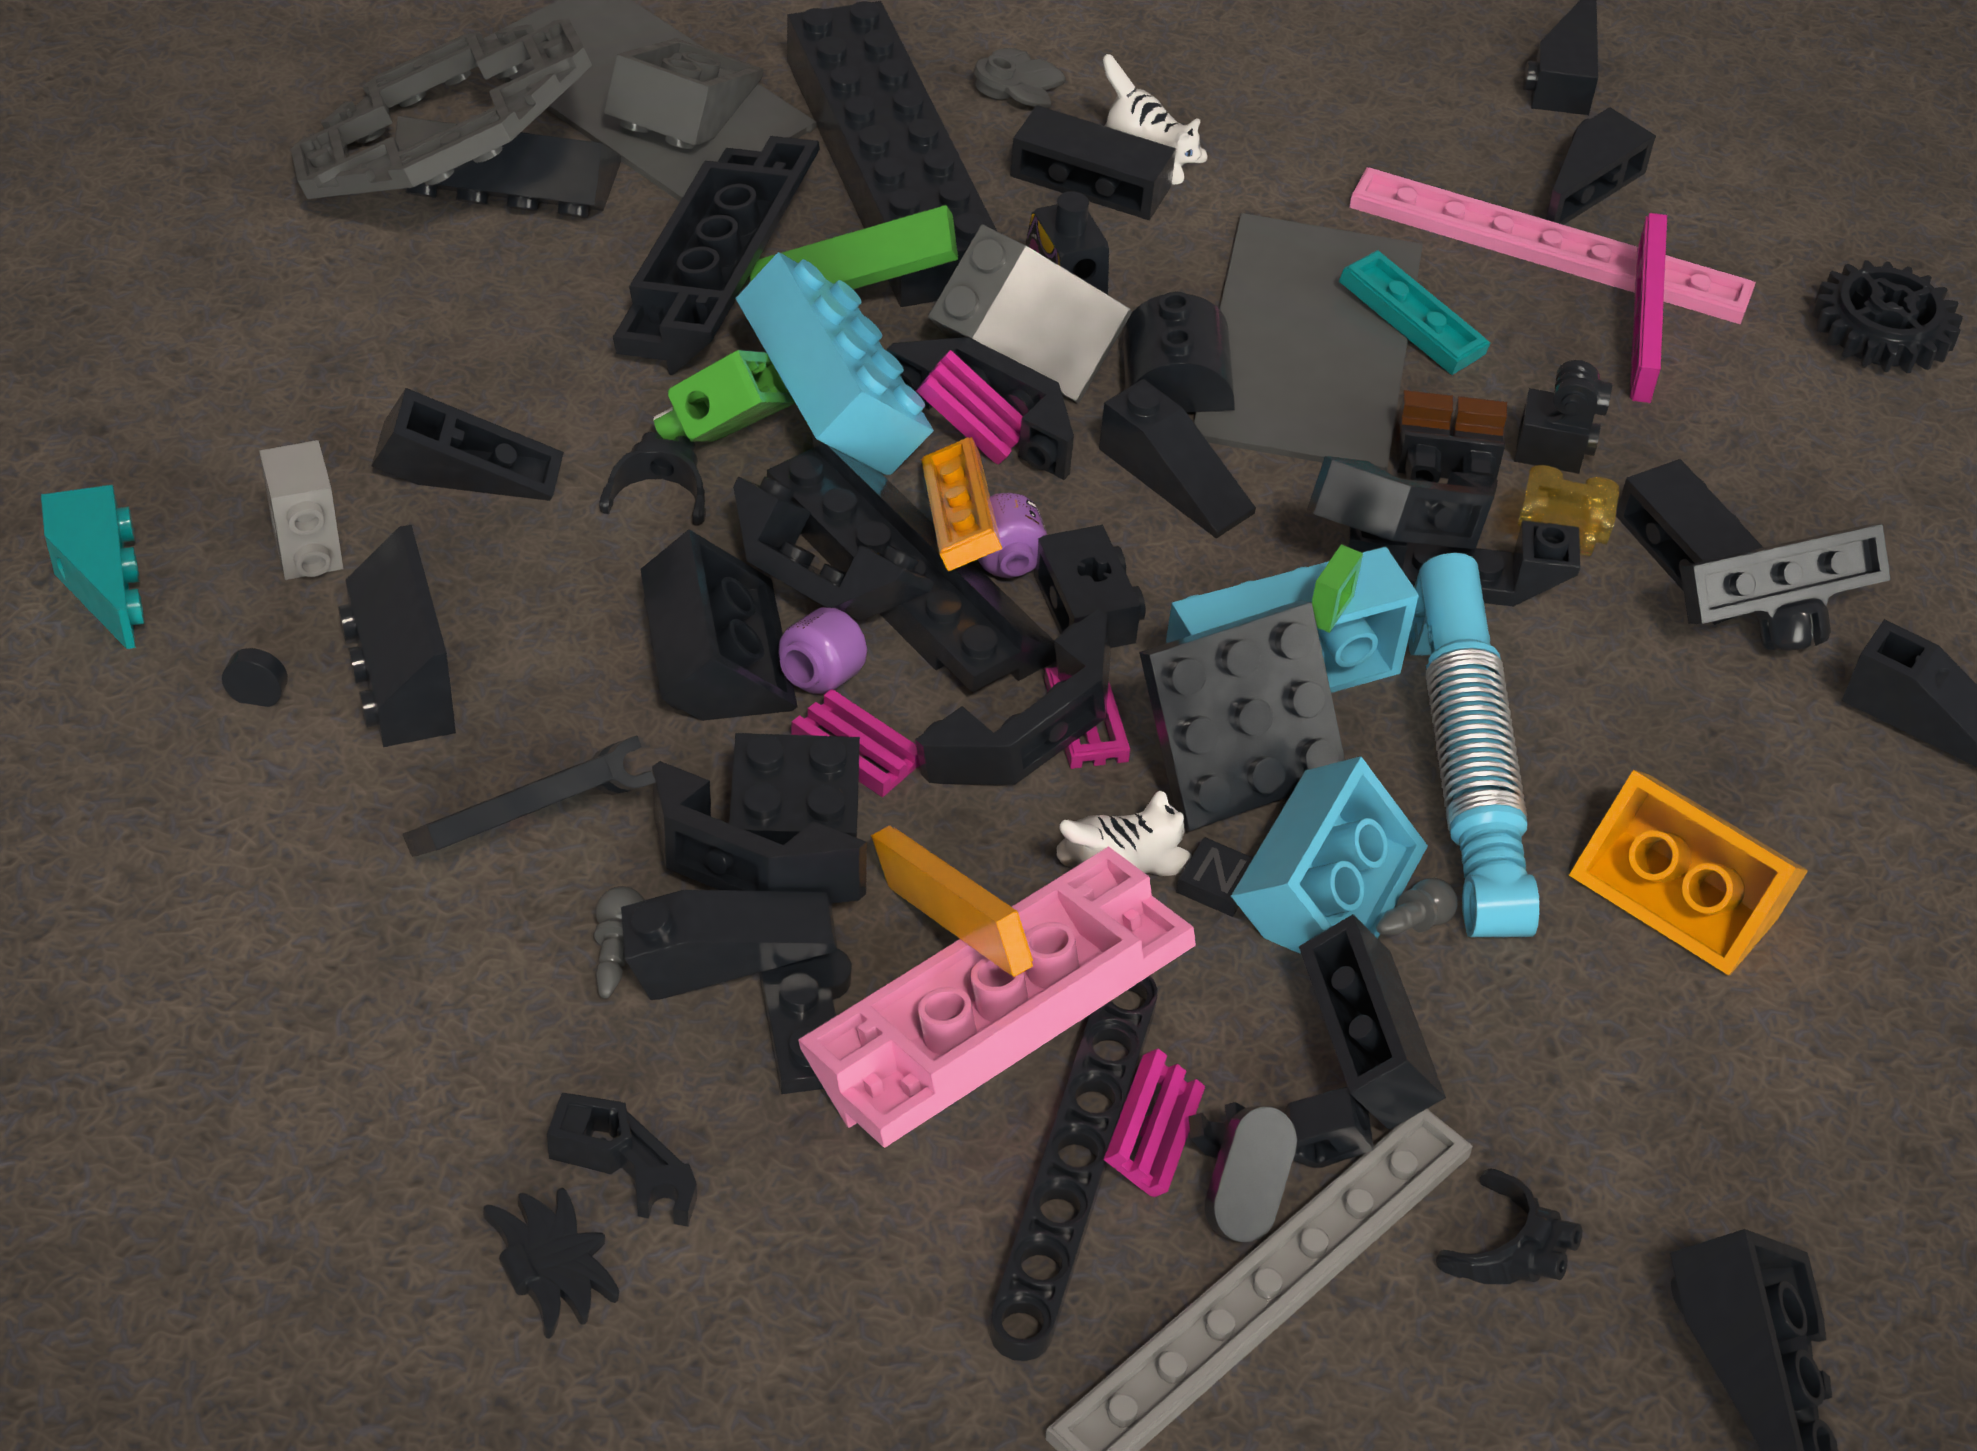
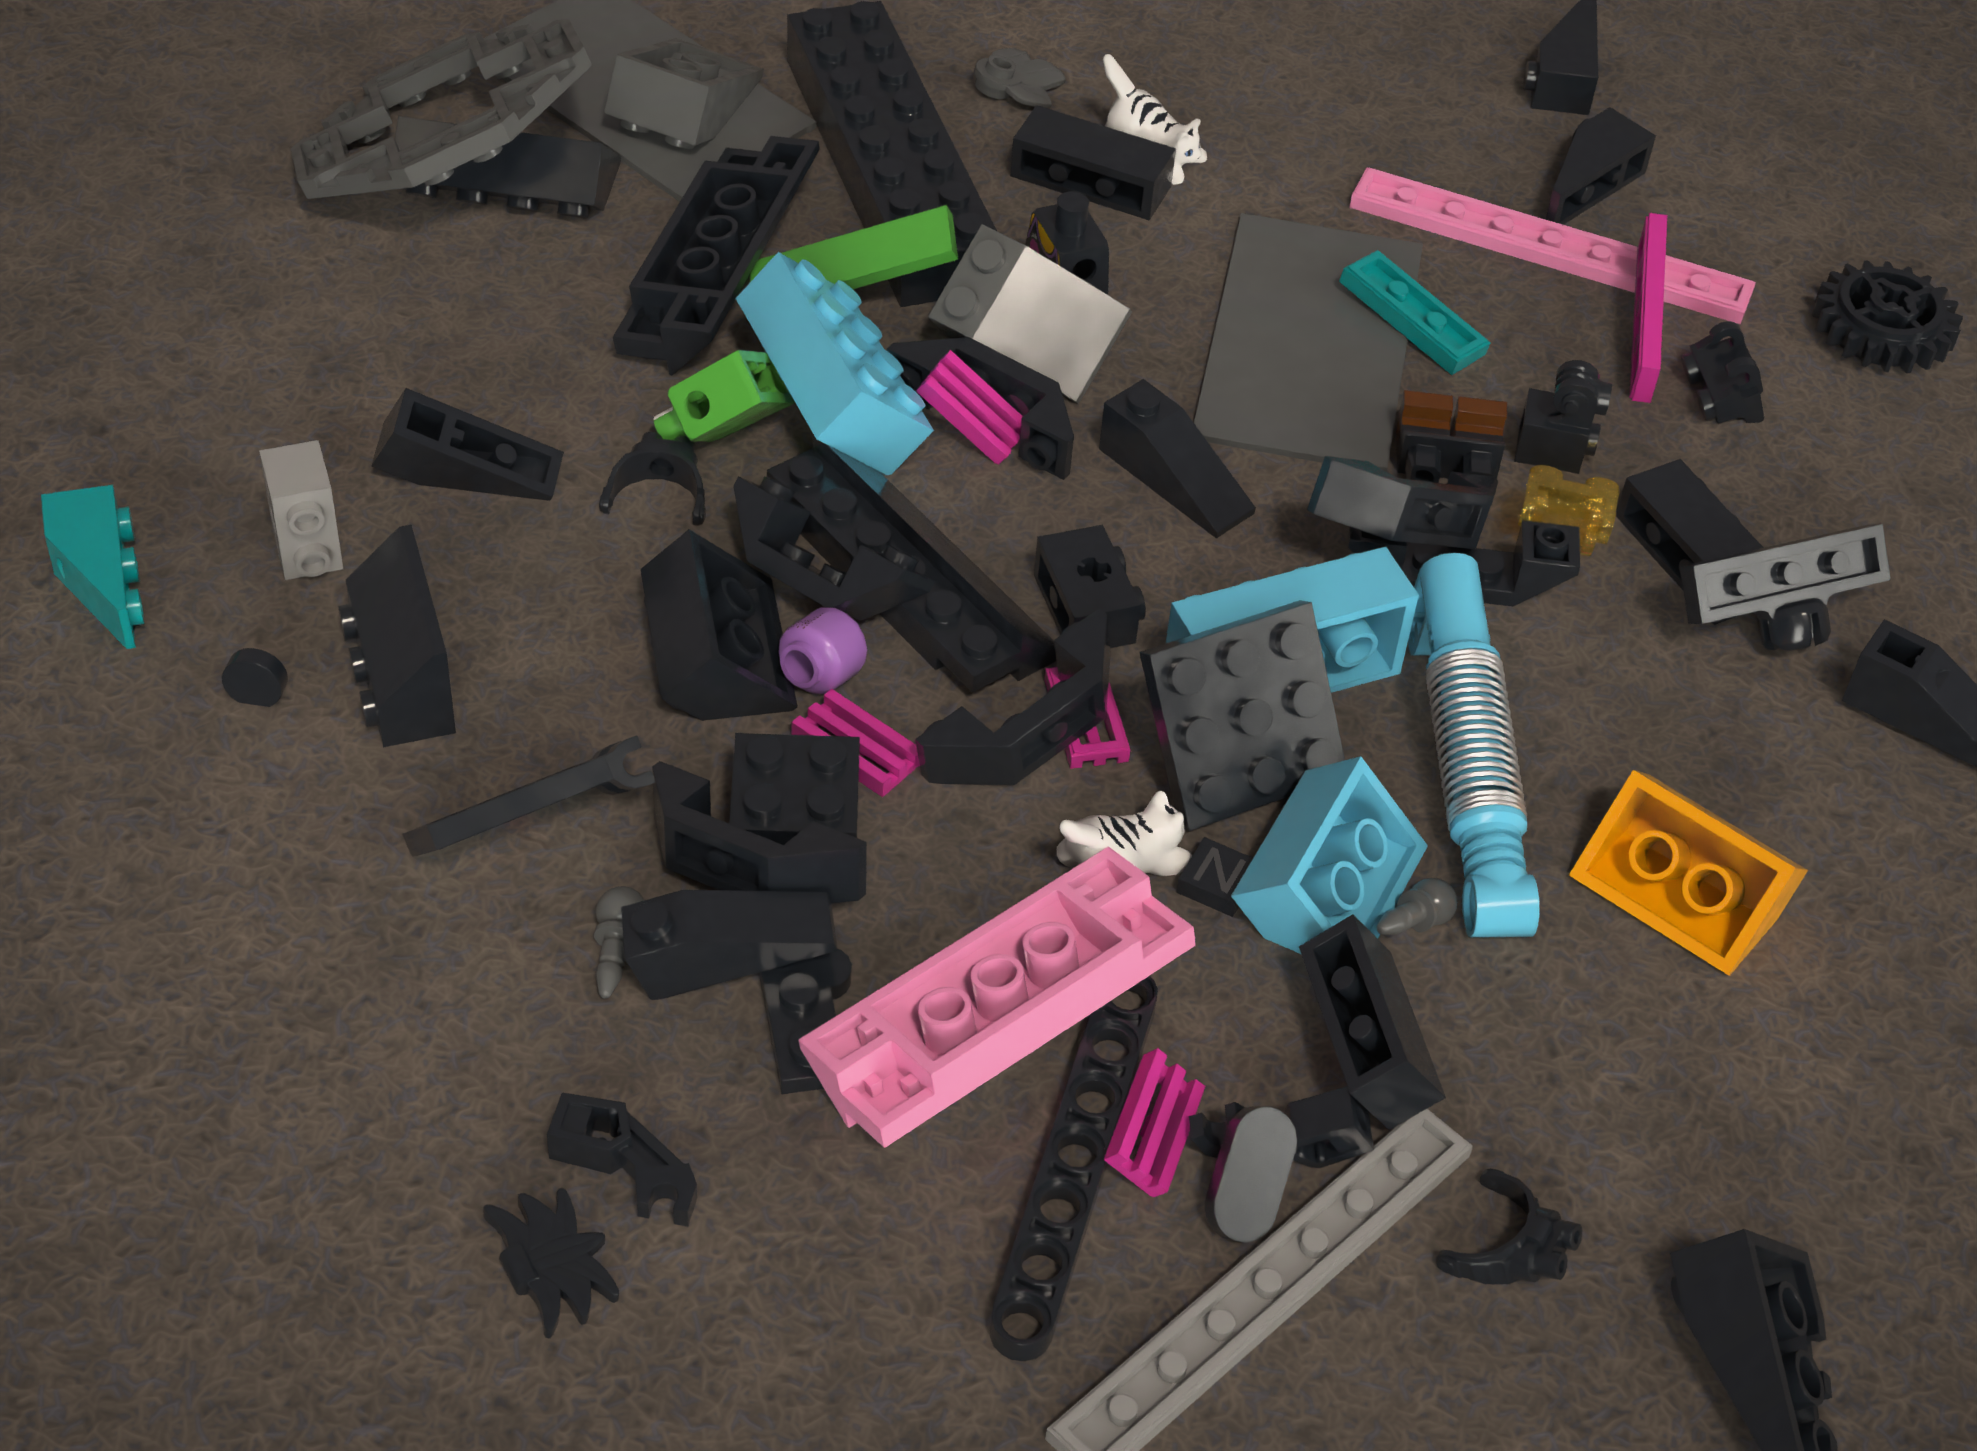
light orange tile [871,825,1033,977] -> none
light orange tile [921,437,1002,572] -> none
medium lavender head [977,493,1048,578] -> none
black brick [1123,291,1235,413] -> none
bright green tile [1312,544,1363,633] -> none
none -> black piece [1681,321,1764,424]

